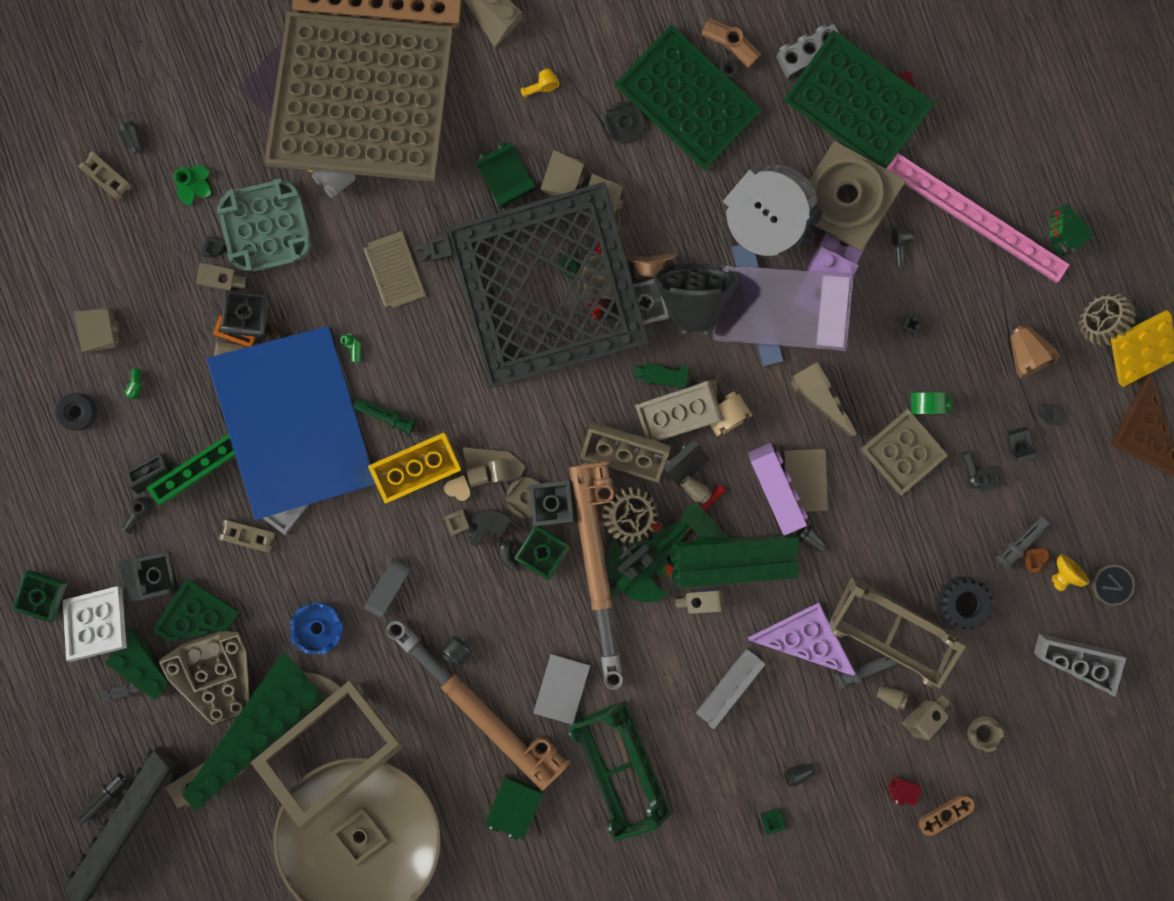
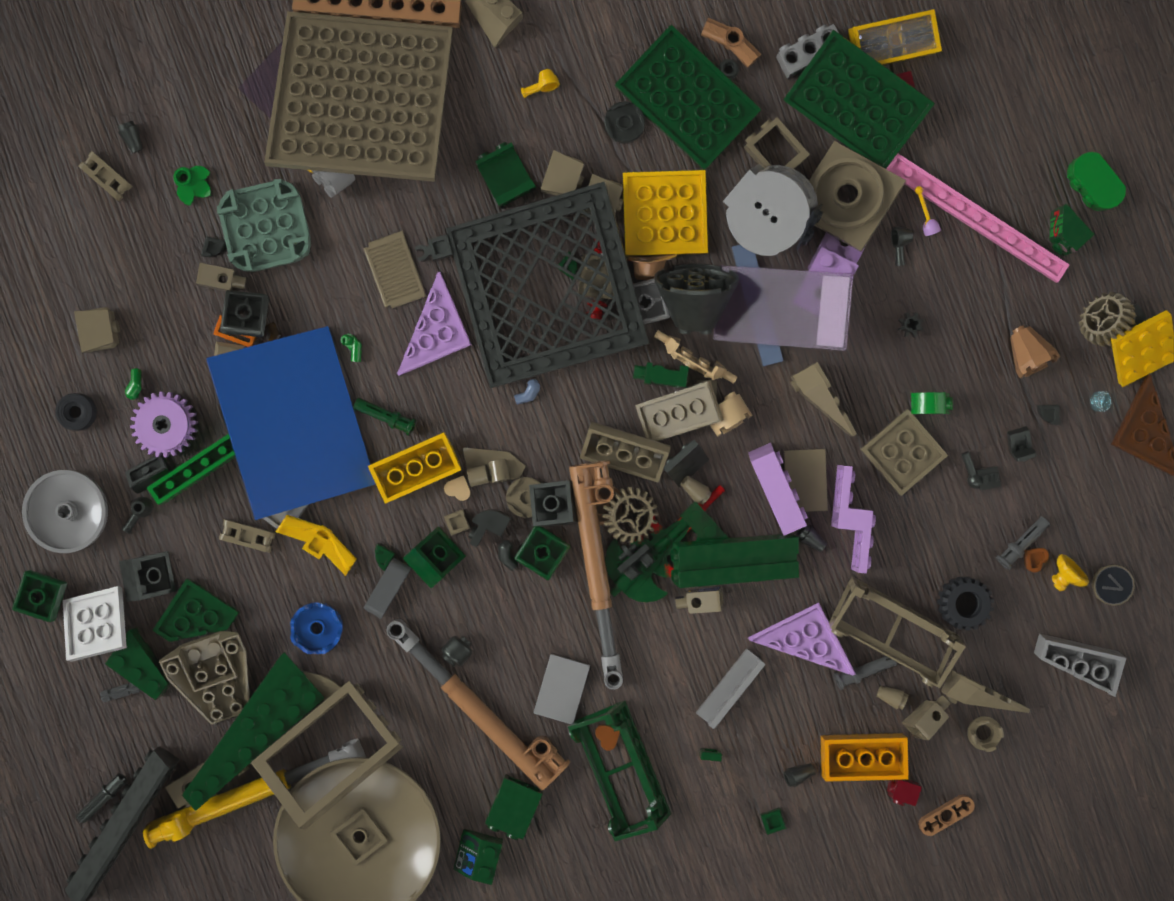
none -> light grey dish [22,470,108,553]
none -> lavender gear [130,392,198,457]
none -> yellow piece [143,738,367,849]
none -> yellow plate [275,515,357,576]
none -> dark green tile [375,543,396,571]
none -> lavender tile [397,272,472,376]
none -> dark green slope [403,526,466,588]
none -> dark green slope [453,829,503,885]
none -> sand blue arm [514,379,540,405]
none -> dark orange tile [595,724,620,751]
none -> yellow plate [623,170,708,256]
none -> tan plate [654,330,738,384]
none -> dark green tile [699,748,722,762]
none -> dark tan window [744,117,810,169]
none -> light orange brick [821,733,908,781]
none -> lavender bracket [831,465,876,573]
none -> clear brick [848,9,942,65]
none -> hinge [915,186,941,236]
none -> dark tan wedge [941,670,1030,713]
none -> green brick [1067,152,1126,212]
none -> clear light blue tile [1090,391,1111,412]

